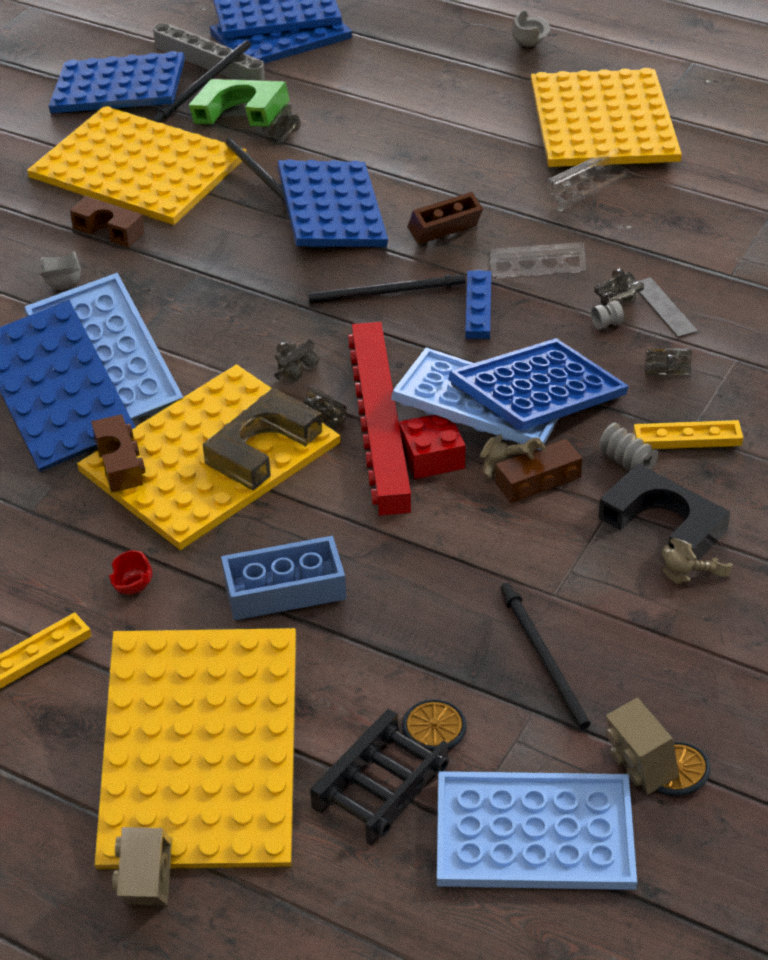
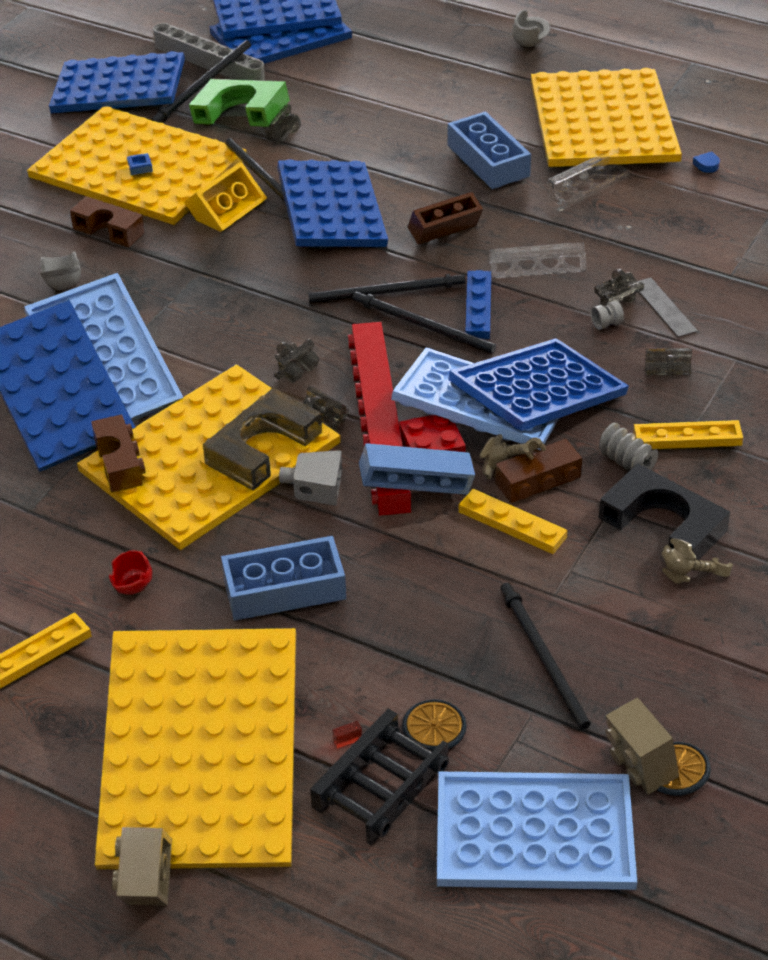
none -> blue tile [127,153,153,175]
none -> yellow slope [184,162,267,232]
none -> light grey torso [279,451,342,506]
none -> clear red piece [332,720,362,749]
none -> black bar [352,291,496,354]
none -> medium blue brick [359,443,475,495]
none -> medium blue brick [448,111,531,189]
none -> yellow plate [459,489,568,554]
none -> blue tile [692,151,720,173]

